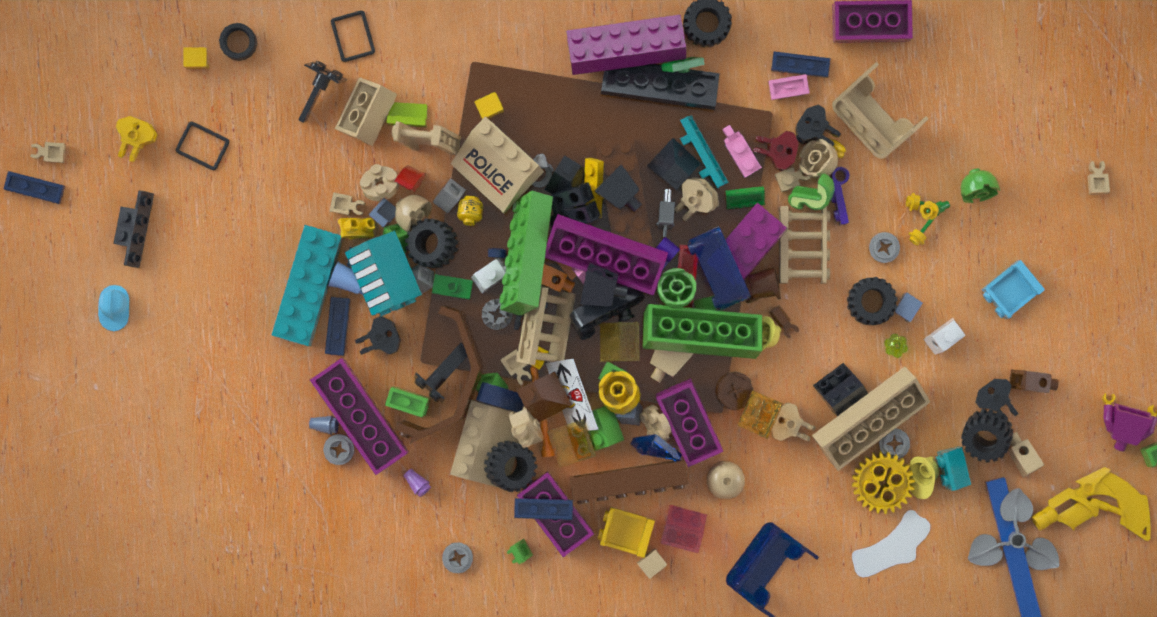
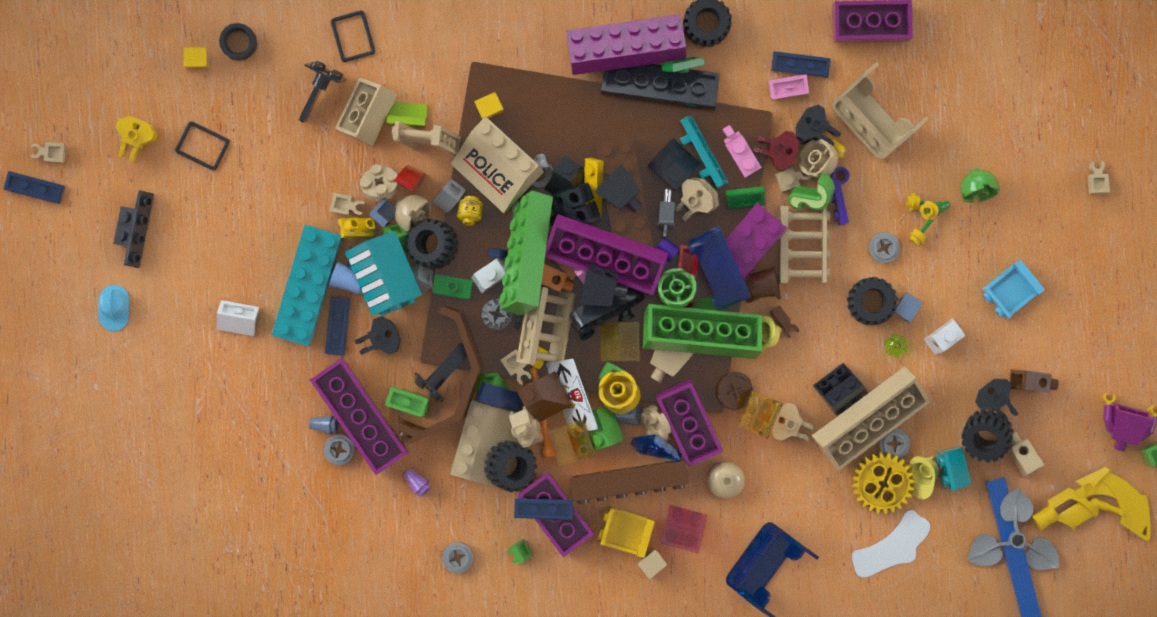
none -> white panel [217,300,259,336]

